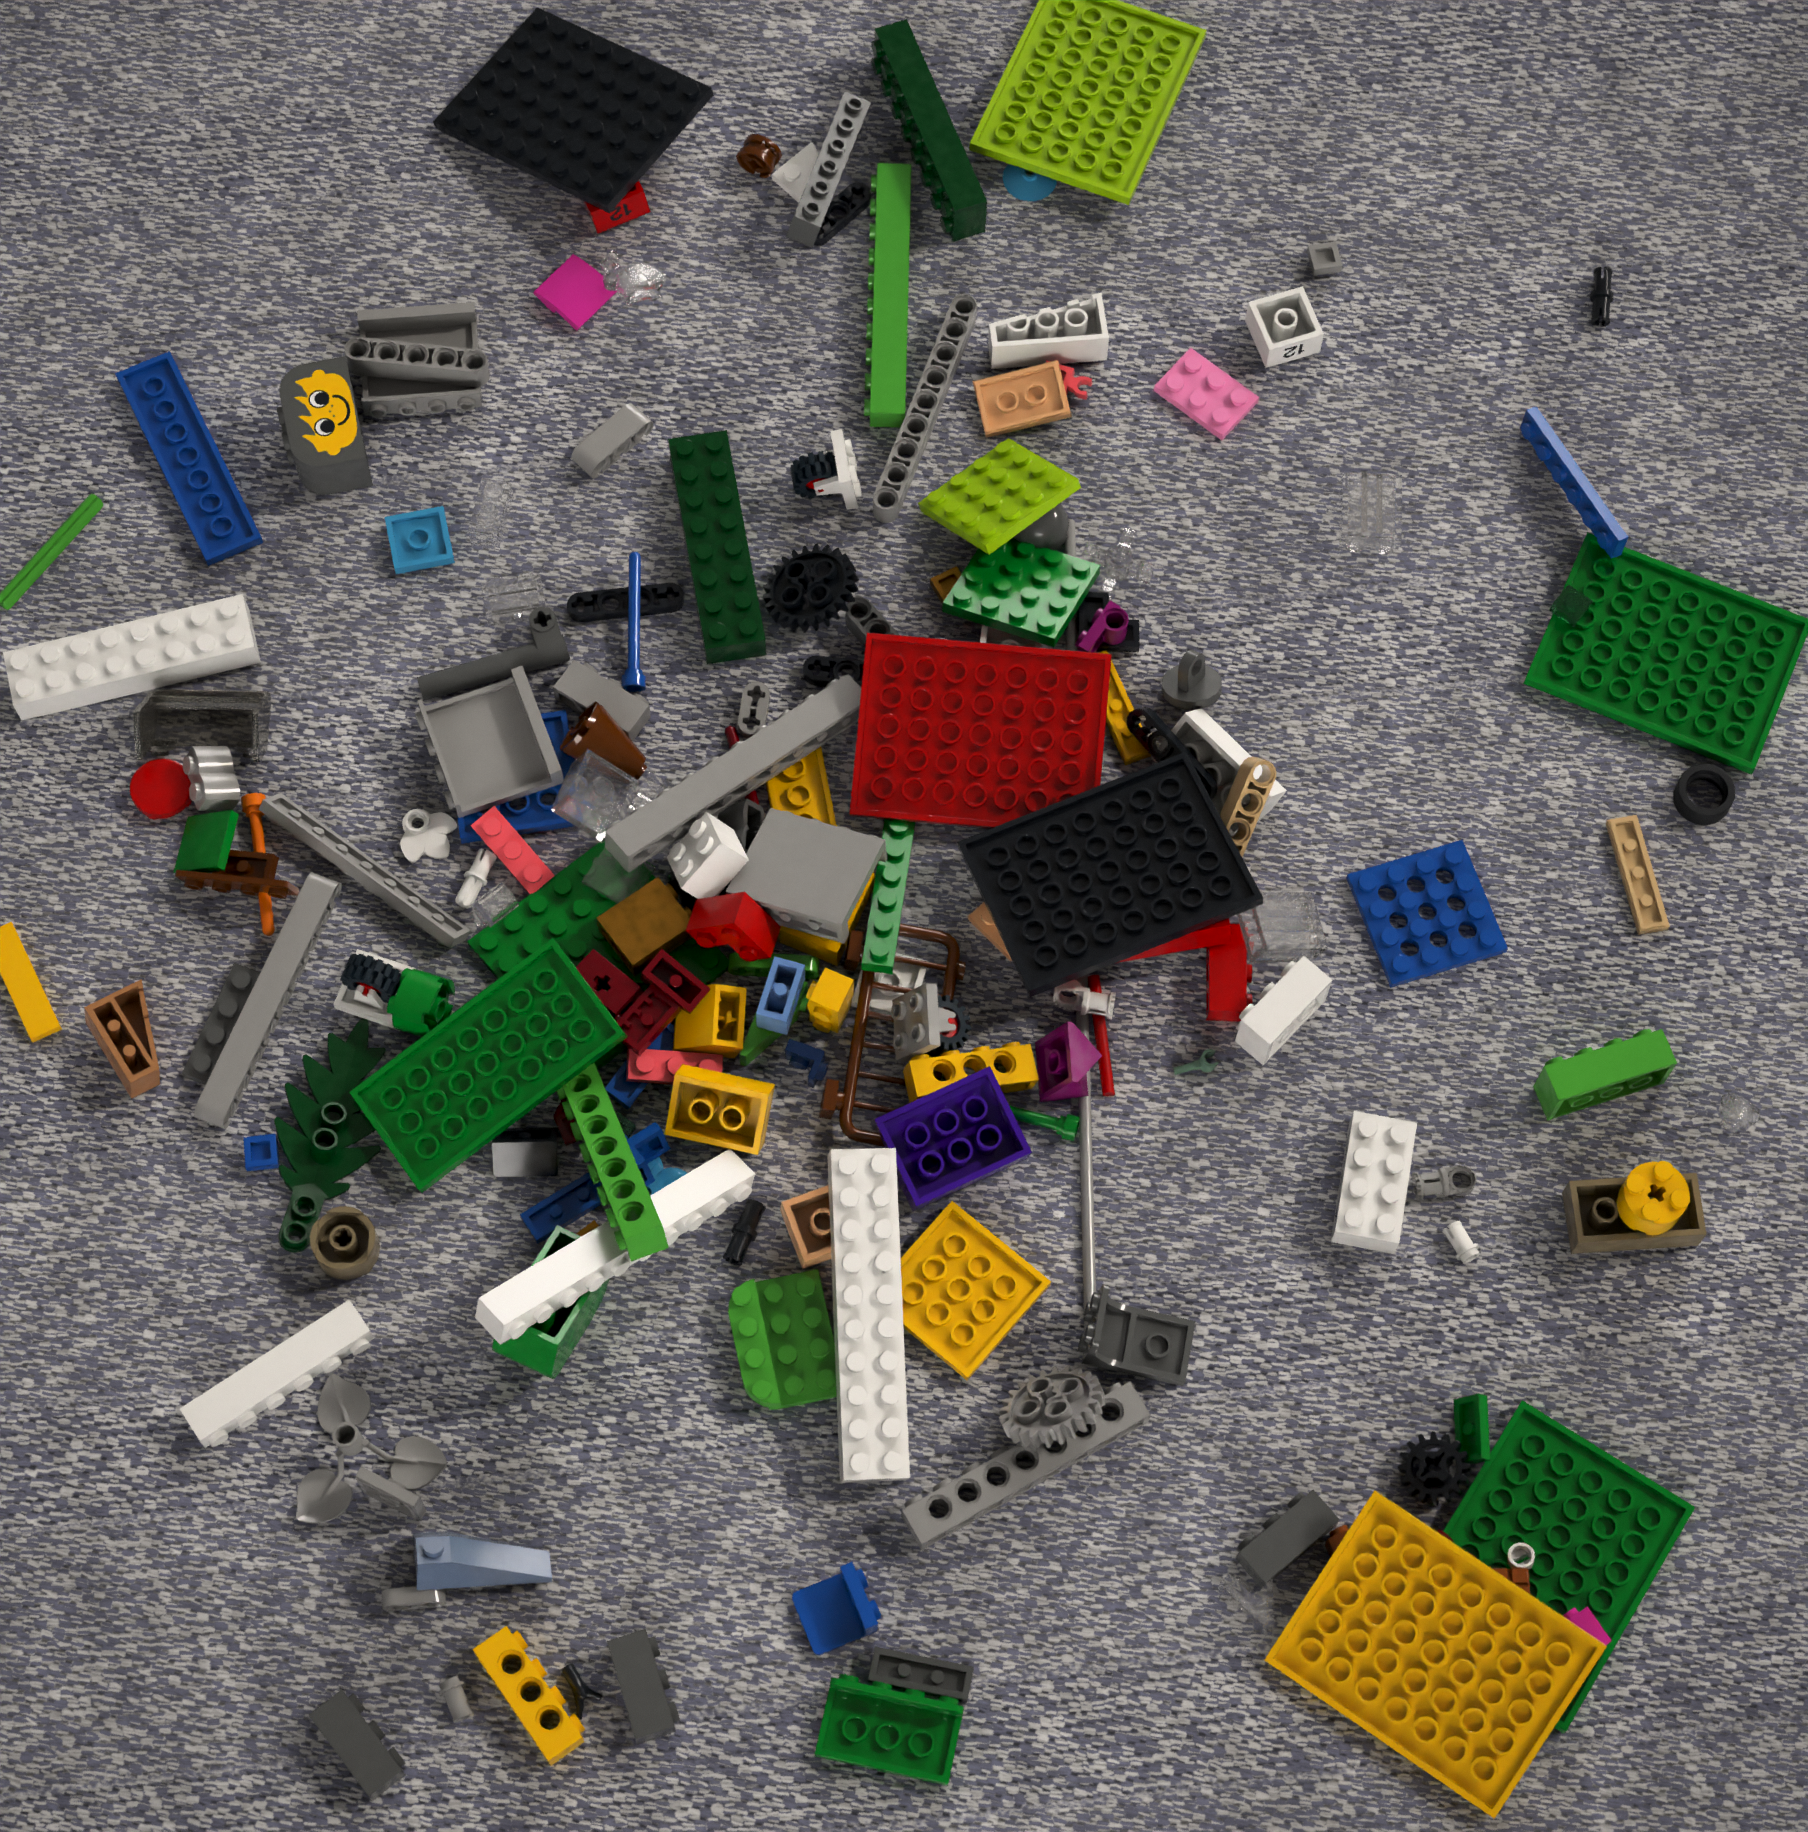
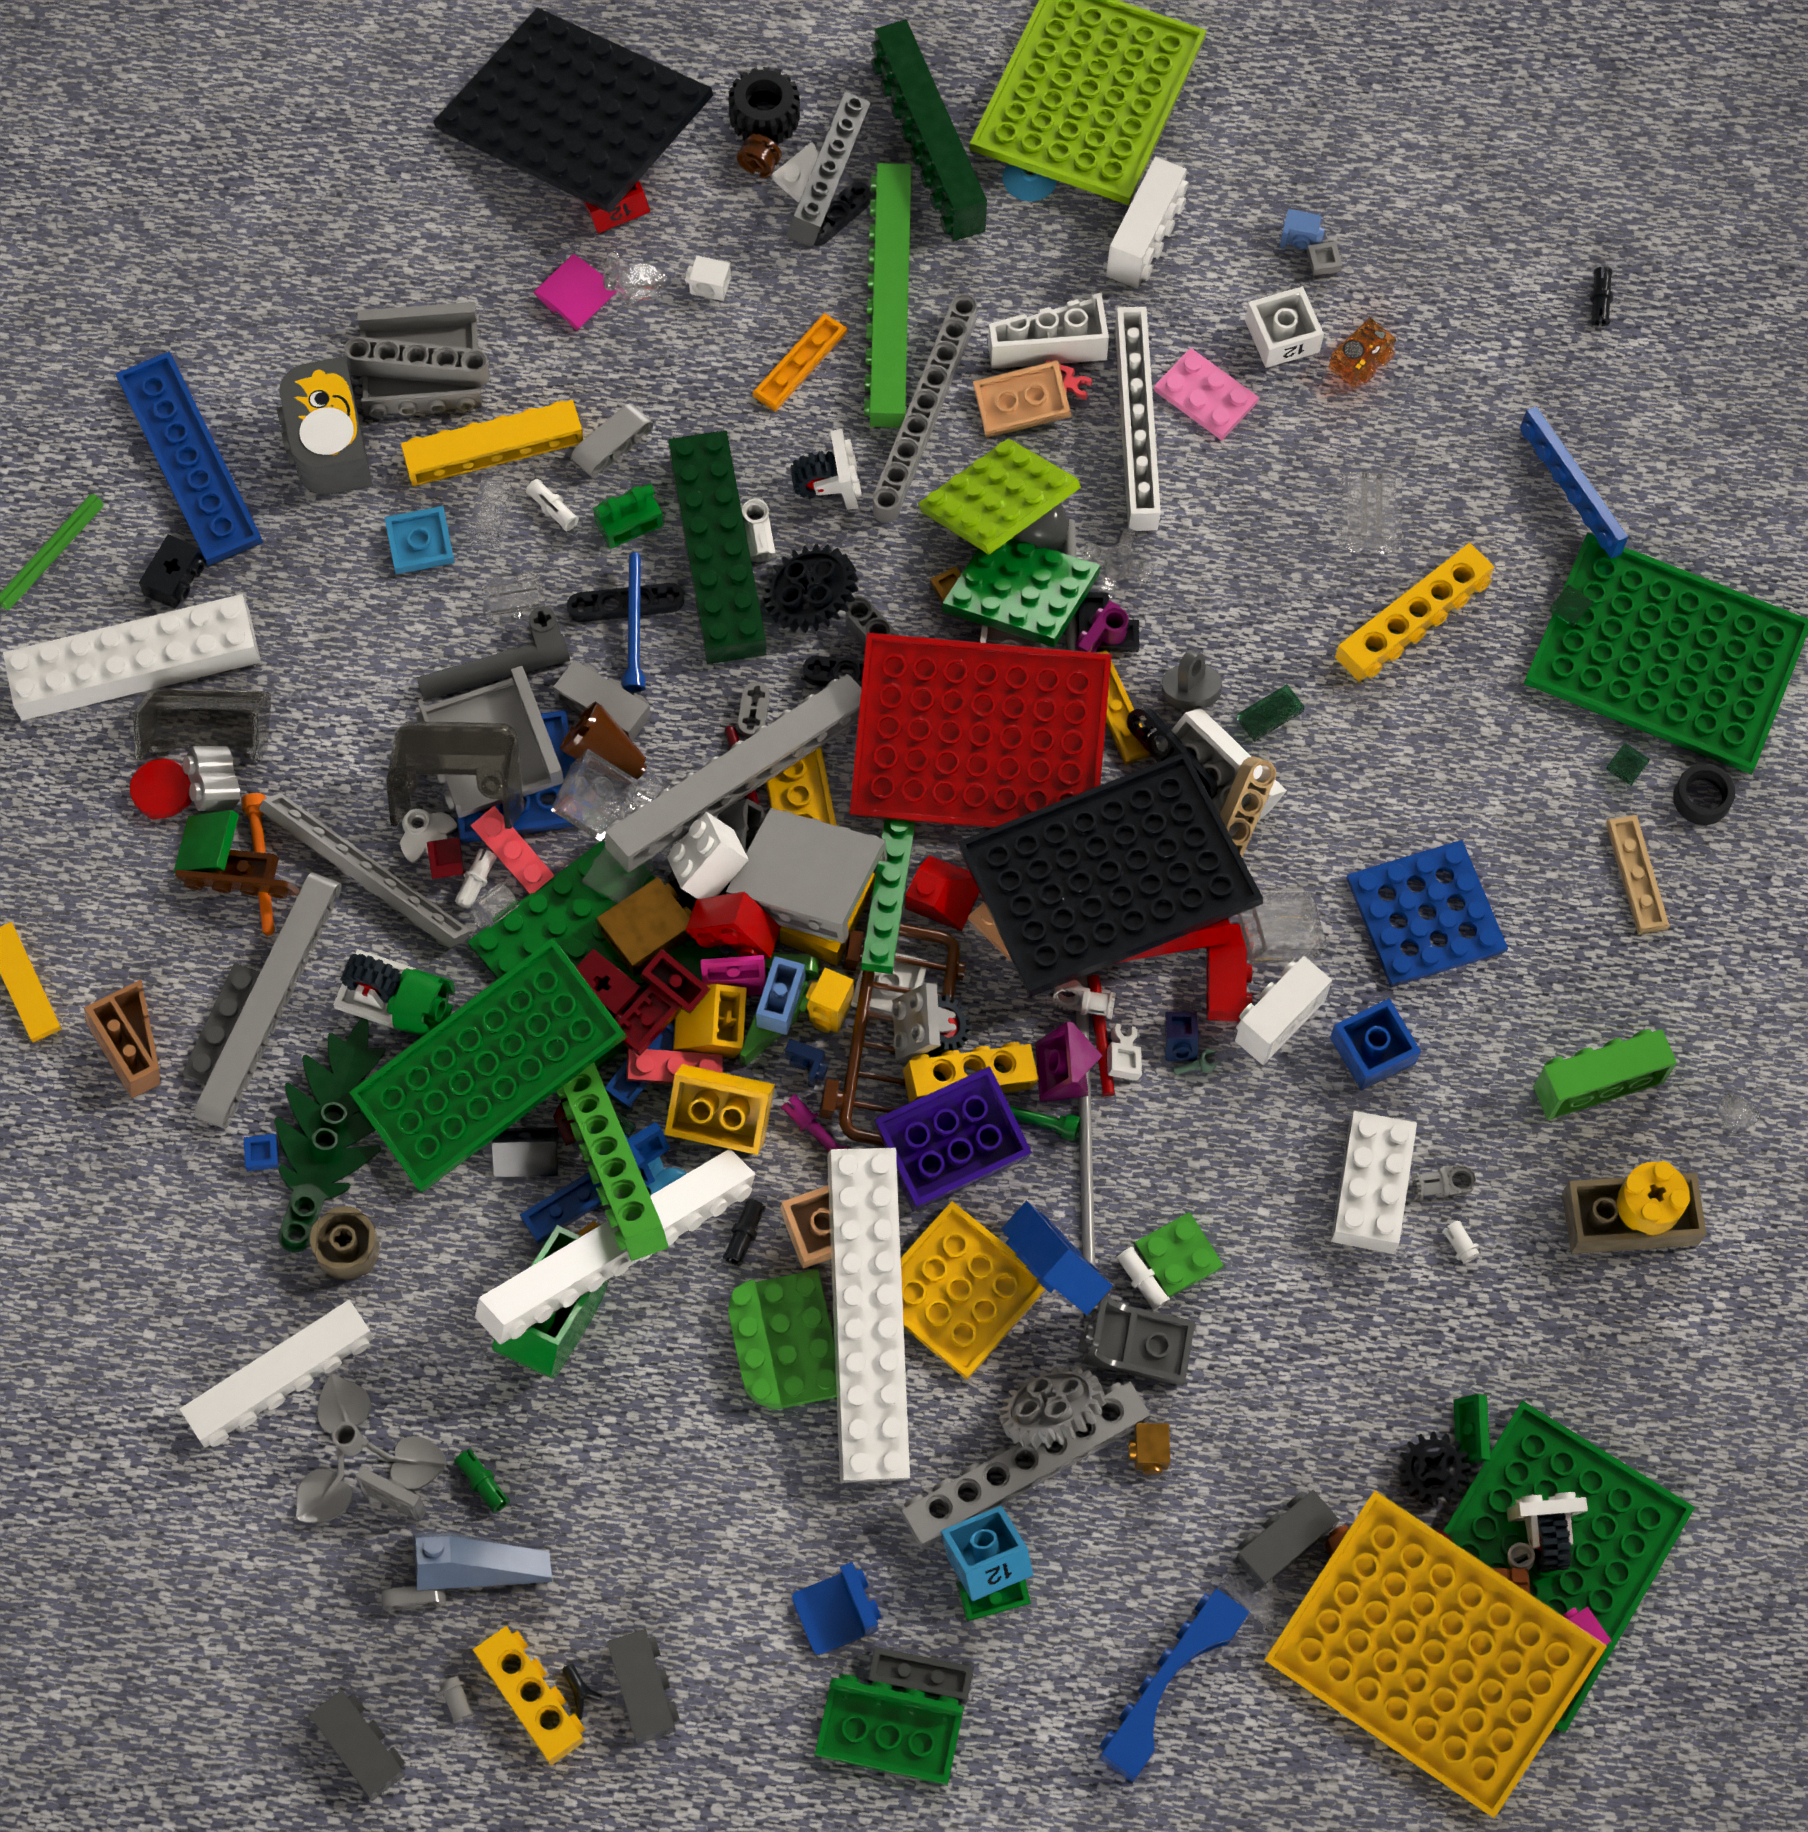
none -> black brick [139,534,205,609]
none -> white sticker [300,407,354,455]
none -> clear smoke windscreen [386,721,524,829]
none -> yellow brick [401,400,583,487]
none -> dark red panel [427,838,464,879]
none -> green pin [454,1449,510,1513]
none -> white pin [526,479,579,531]
none -> green brick [593,483,664,549]
none -> white brick [685,255,731,301]
none -> dark pink slope [701,955,766,996]
none -> black tyre [728,67,800,144]
none -> white piece [742,498,776,562]
none -> light orange tile [752,313,847,412]
none -> magenta pin [781,1094,852,1152]
none -> red slope [905,855,980,932]
none -> dark azure brick [940,1505,1034,1601]
none -> green slope [956,1579,1031,1622]
none -> blue wedge [1001,1200,1113,1315]
none -> blue arch [1099,1588,1250,1783]
none -> white brick [1106,157,1189,289]
none -> white plate [1107,1024,1142,1081]
none -> white brick [1115,307,1161,531]
none -> white pin [1116,1246,1170,1311]
none -> pearl gold brick [1128,1423,1170,1475]
none -> bright green plate [1134,1212,1224,1298]
none -> dark blue bracket [1165,1012,1199,1061]
none -> clear green plate [1237,684,1305,742]
none -> medium blue brick [1280,209,1325,250]
none -> clear orange brick [1328,318,1396,389]
none -> blue brick [1330,998,1421,1090]
none -> yellow brick [1335,542,1494,682]
none -> plate [1506,1492,1588,1572]
none -> clear green plate [1606,743,1650,786]

